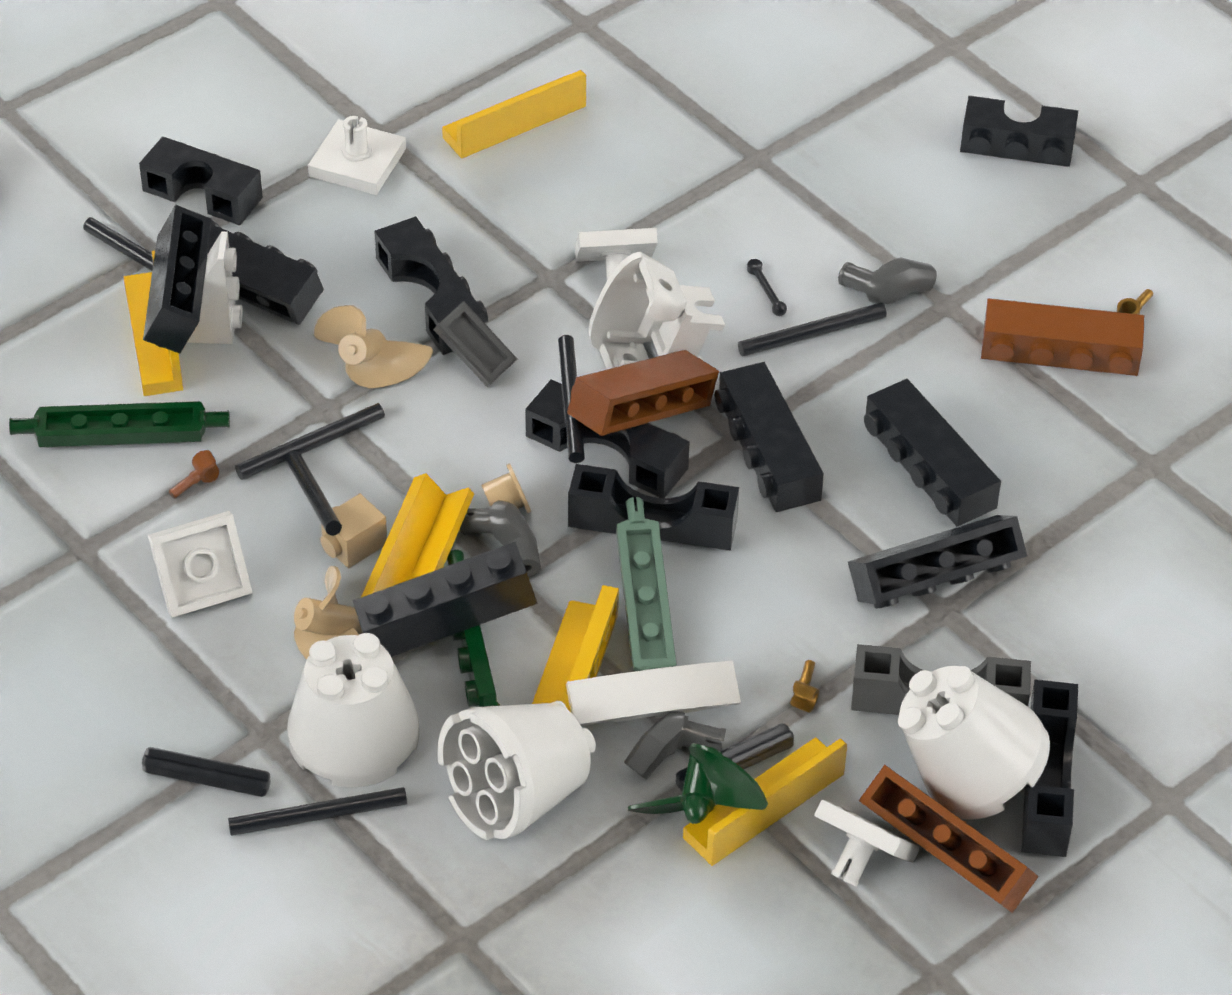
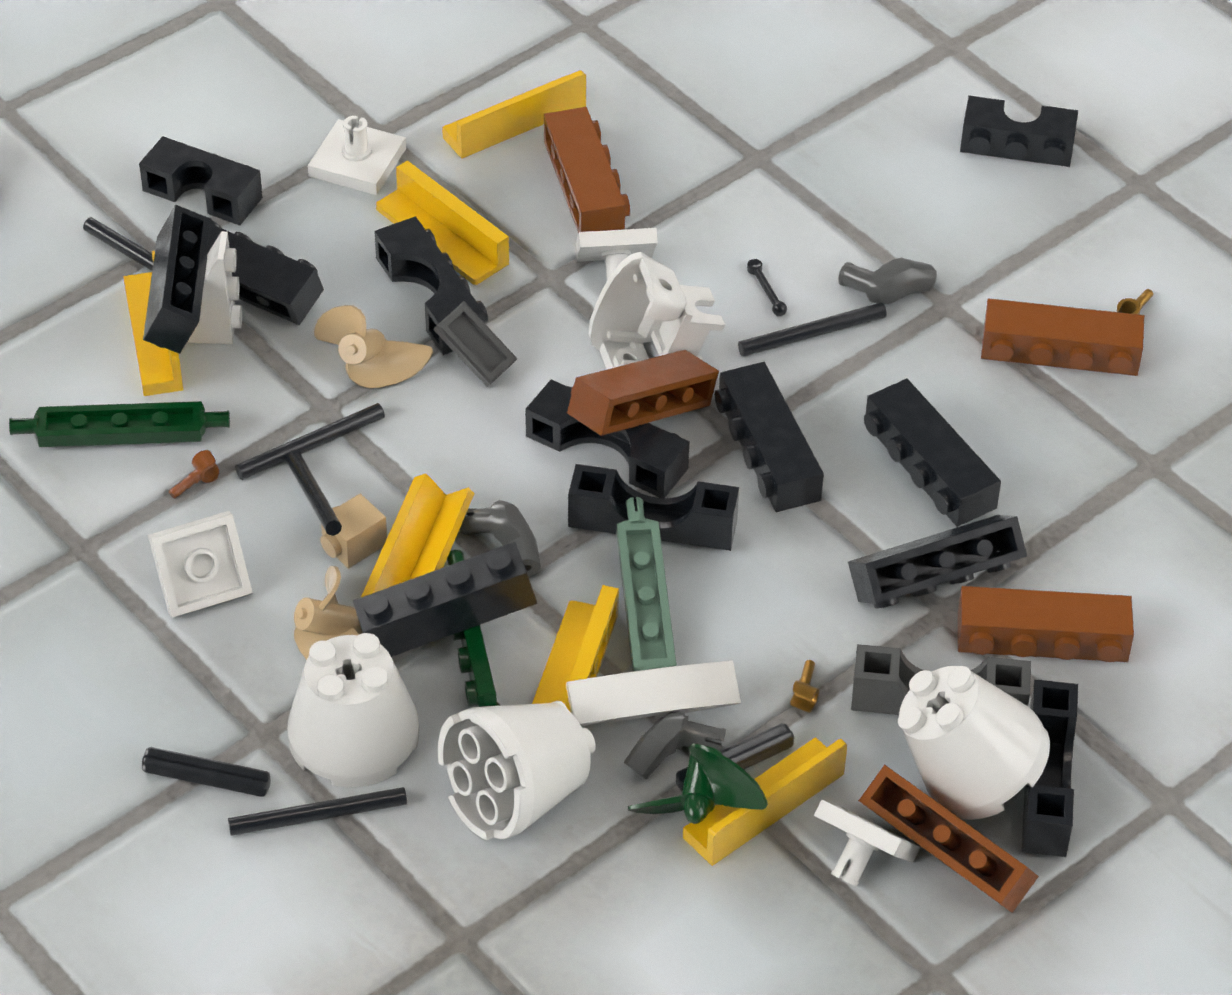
tan piece [481,463,531,513] -> none
black bar [558,335,585,463] -> none
none -> yellow panel [376,160,509,285]
none -> dark orange brick [544,107,630,234]
none -> dark orange brick [957,586,1134,662]

